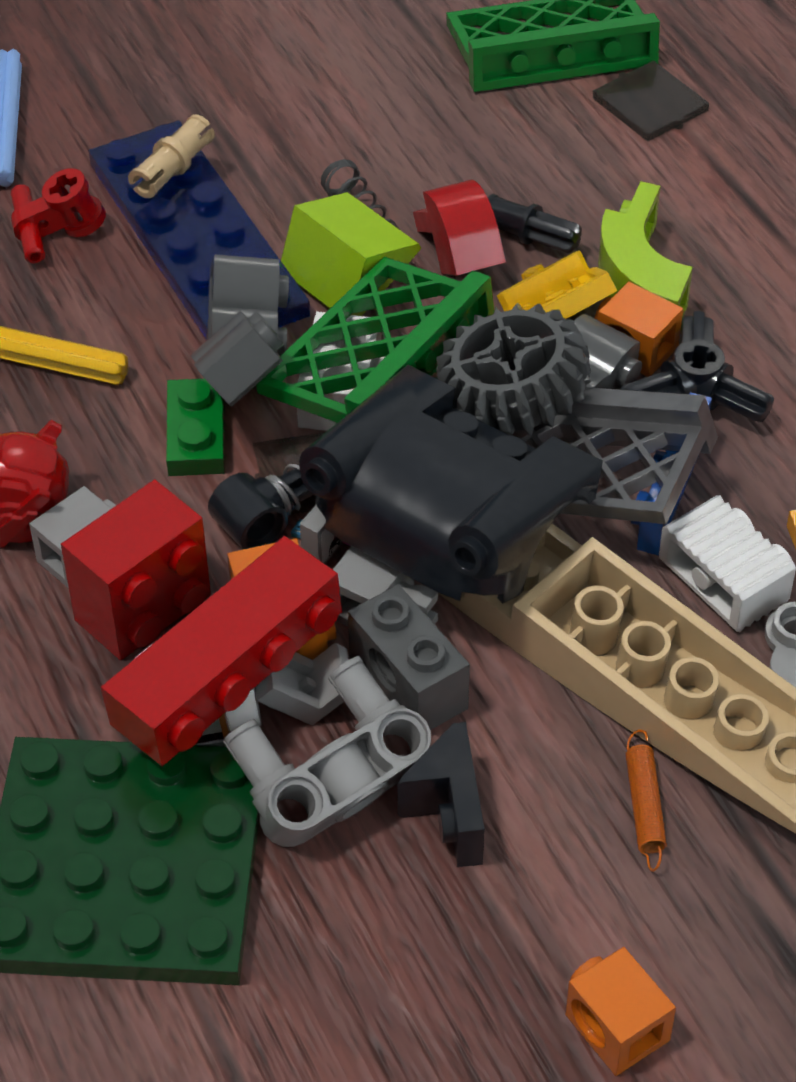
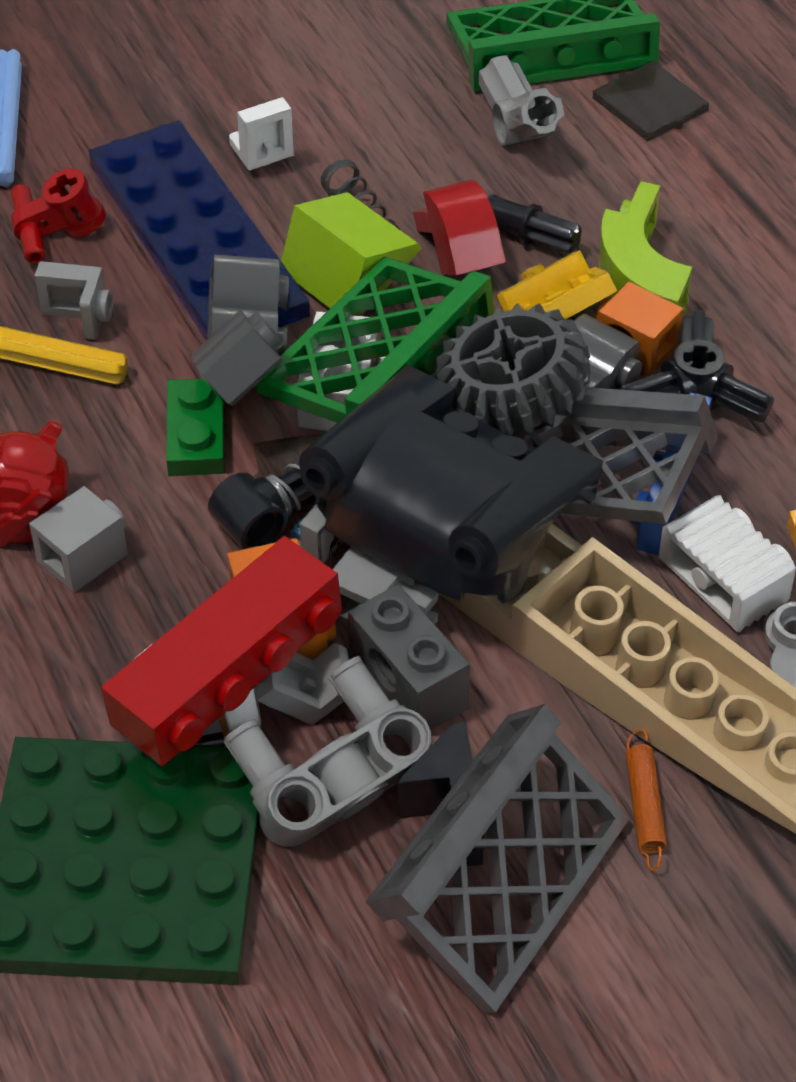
red brick [61,479,211,661] -> none
tan pin [128,114,215,198] -> none
orange brick [565,947,676,1076] -> none
none -> light grey bracket [34,261,113,341]
none -> white bracket [229,97,294,171]
none -> flat silver fence [365,704,630,1014]
none -> light grey piece [479,56,565,146]

